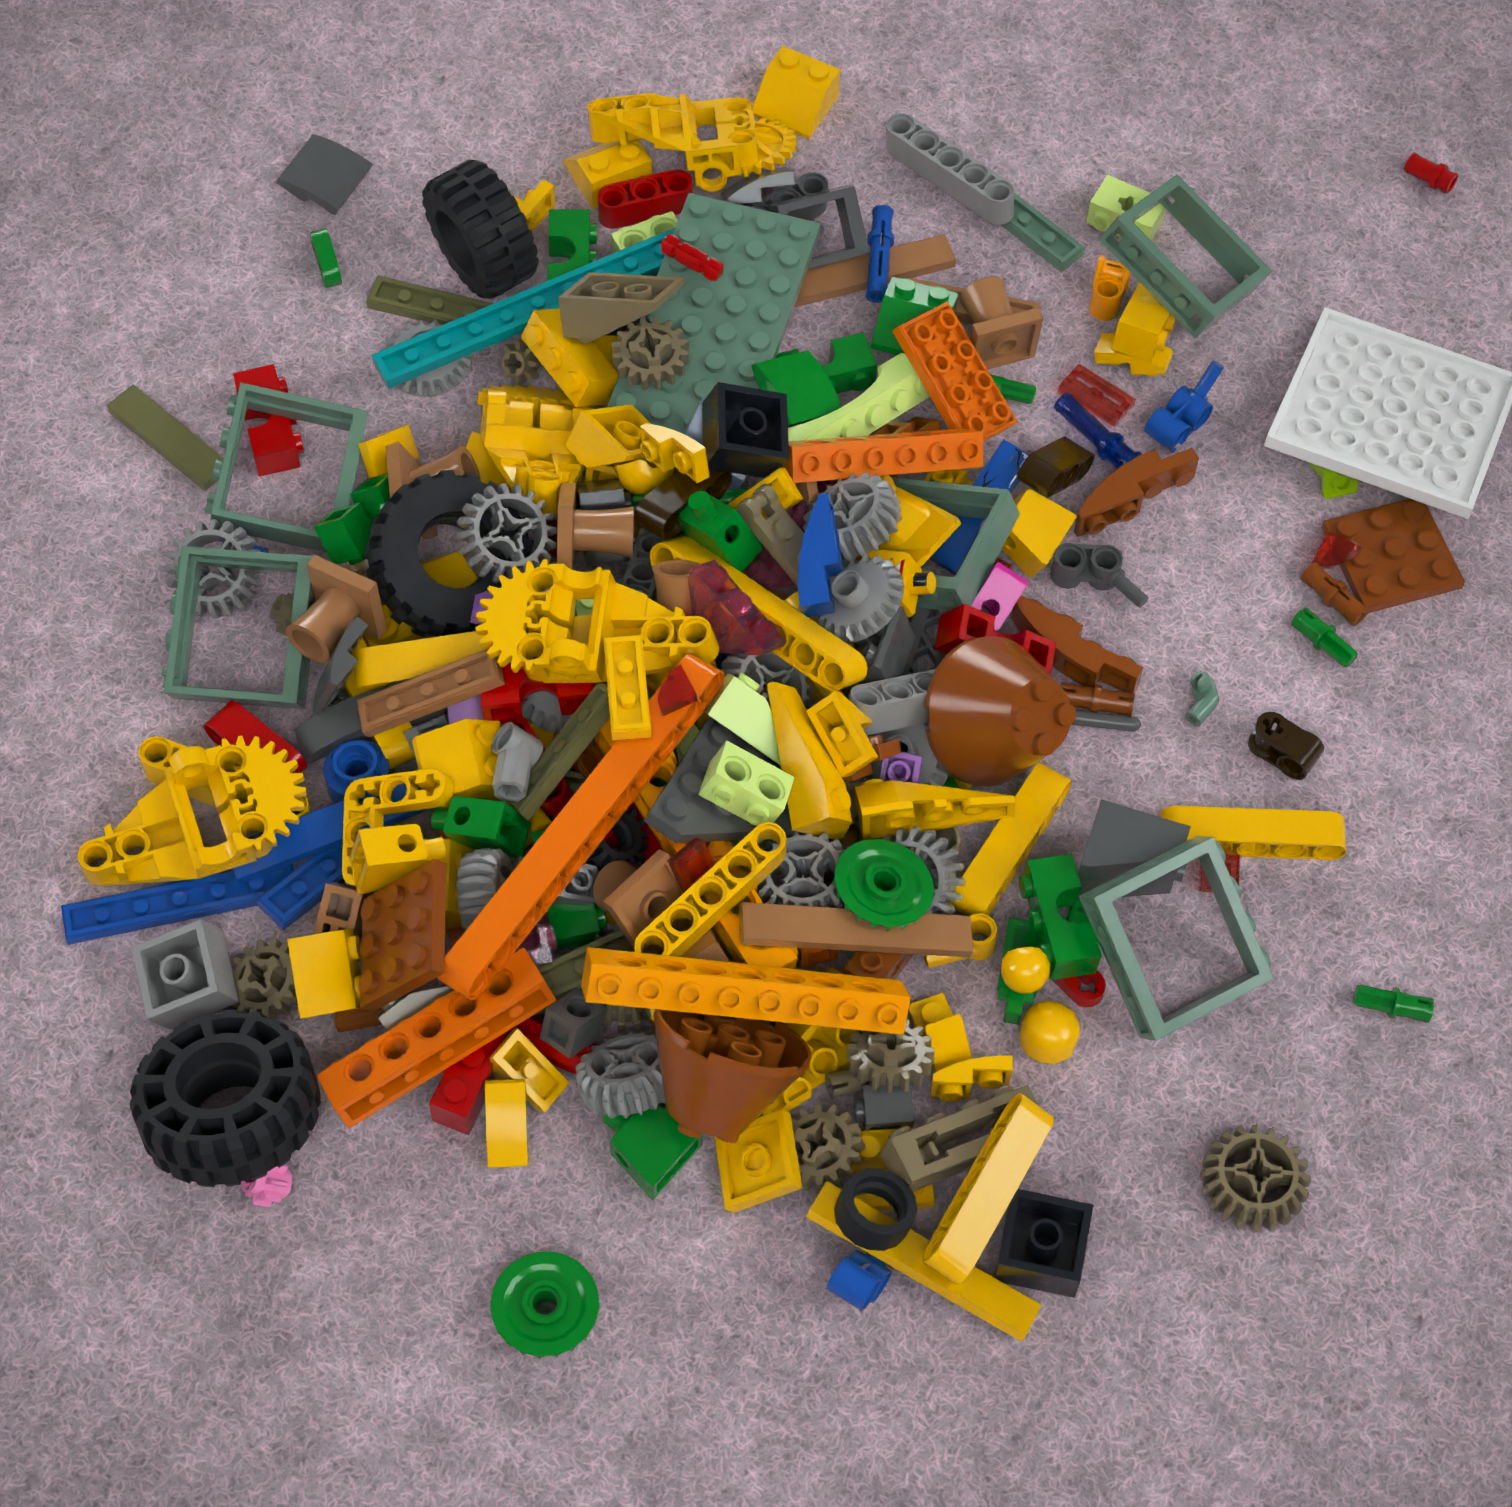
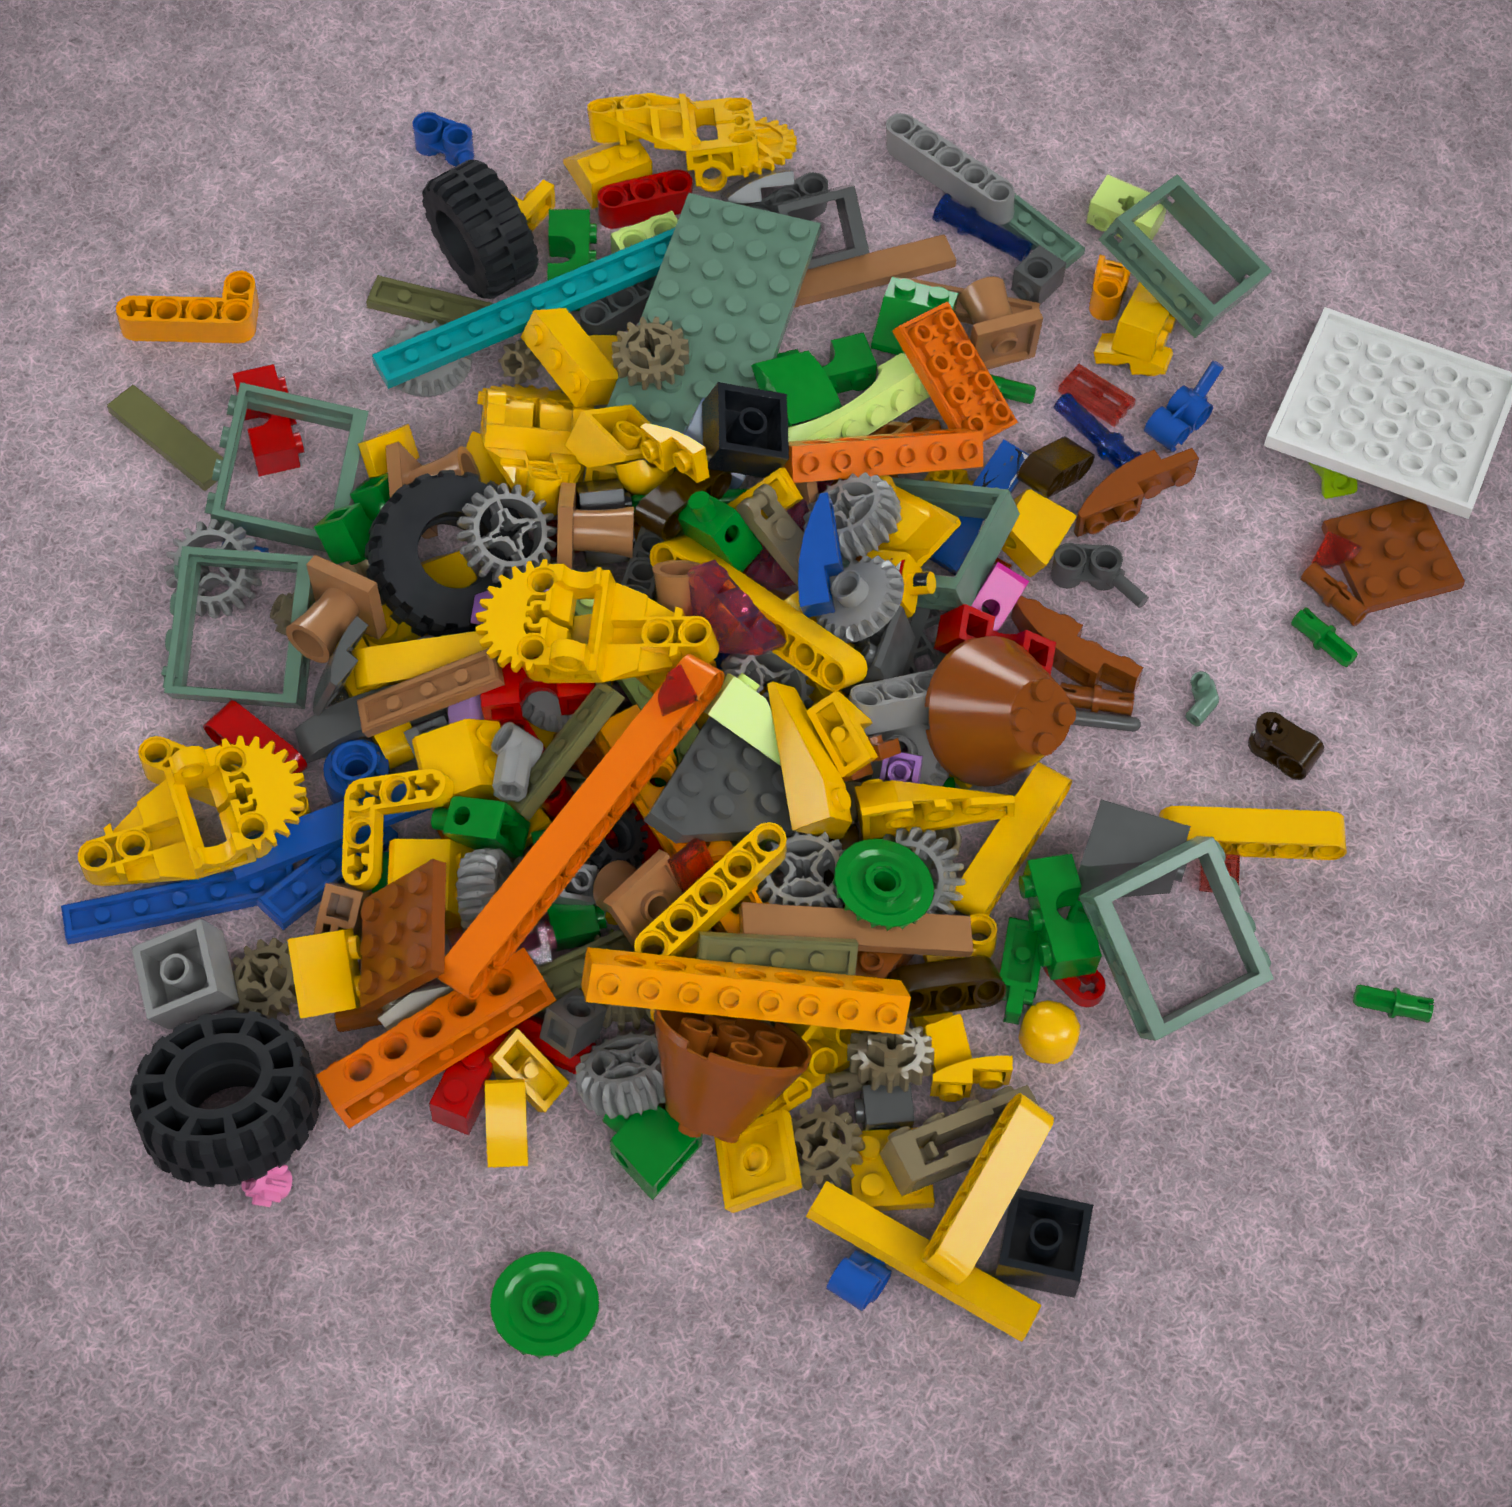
dark grey slope [276,134,373,215] -> none
green beam [310,228,342,288] -> none
yellow torso [349,824,446,895] -> none
dark tan slope [558,272,685,343] -> none
yellow tile [603,635,651,740] -> none
red axle [660,234,724,281] -> none
yellowish green brick [698,741,795,826] -> none
yellow slope [752,46,841,140] -> none
black tyre [834,1168,918,1251] -> none
blue pin [866,205,894,303] -> none
yellow piece [1001,947,1050,993] -> none
dark tan gear [1200,1123,1311,1233] -> none
red pin [1404,152,1458,194] -> none
none -> light orange beam [116,270,259,343]
none -> blue beam [412,112,474,166]
none -> olive tile [696,931,859,975]
none -> dark brown beam [887,955,1006,1018]
none -> clear blue pin [932,193,1033,262]
none -> dark grey brick [1011,245,1066,305]

